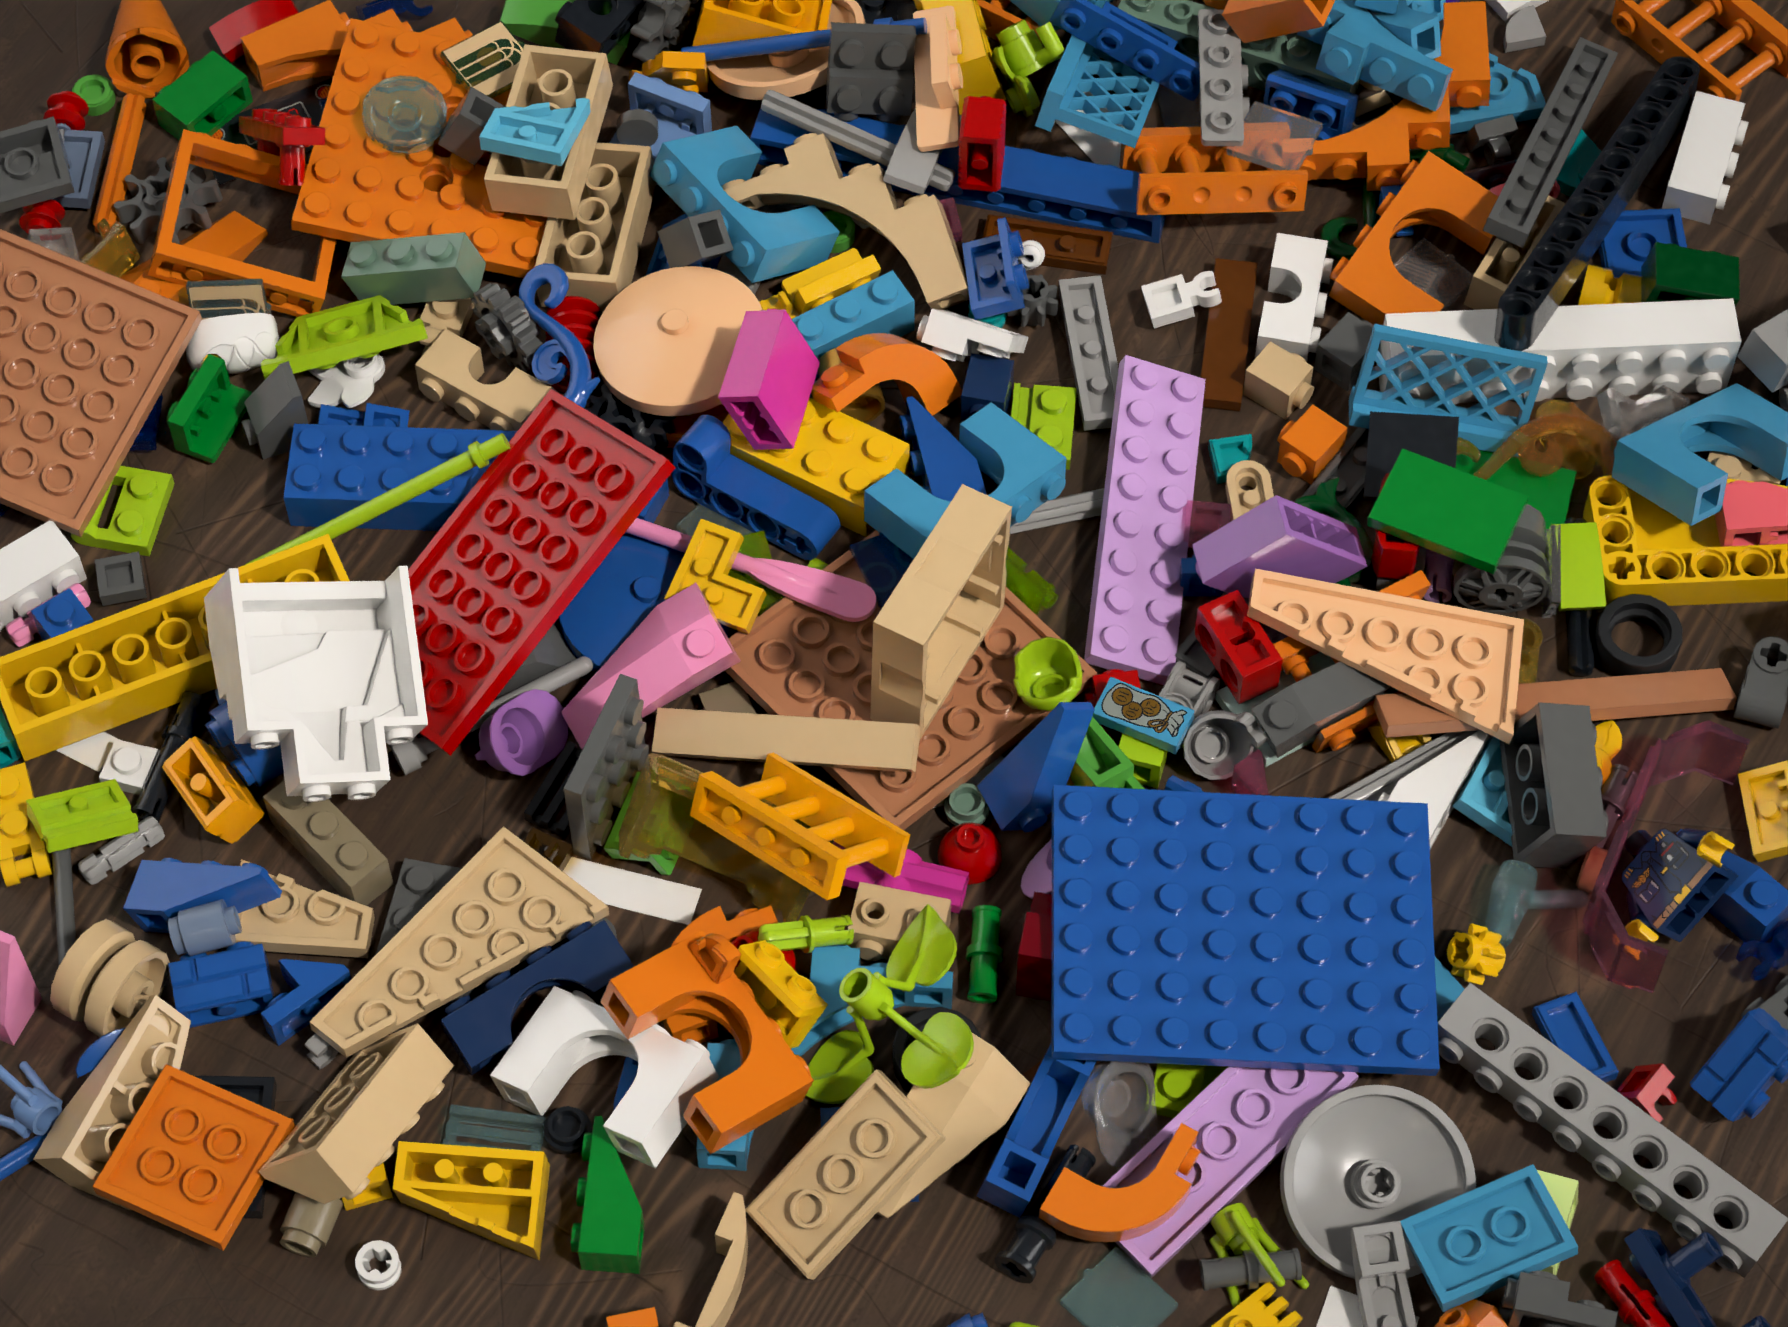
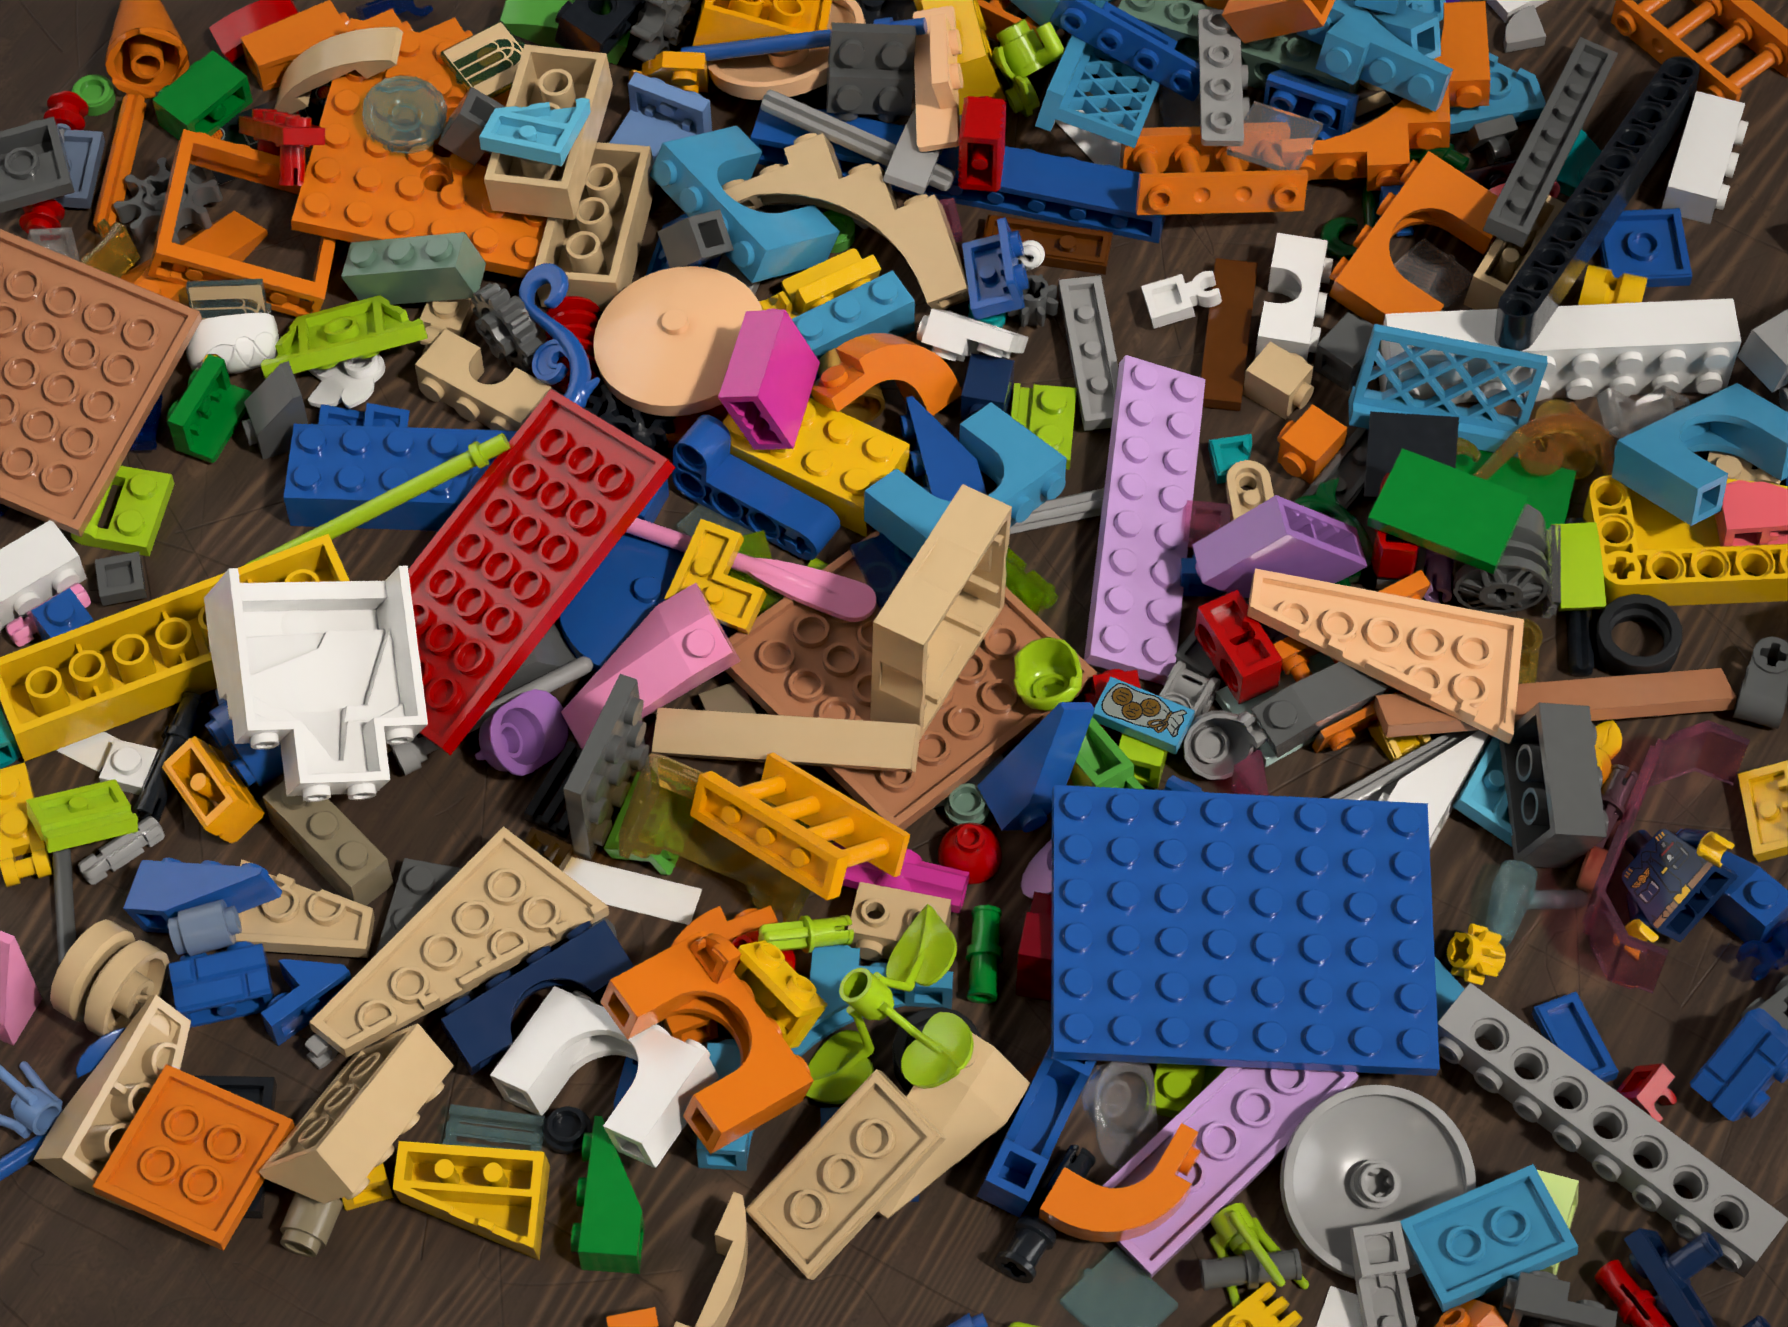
white bush [355,1240,402,1290] -> none
dark grey tile [616,109,658,146] -> none
dark green brick [1641,242,1740,306] -> none
none -> tan slope [275,27,403,114]

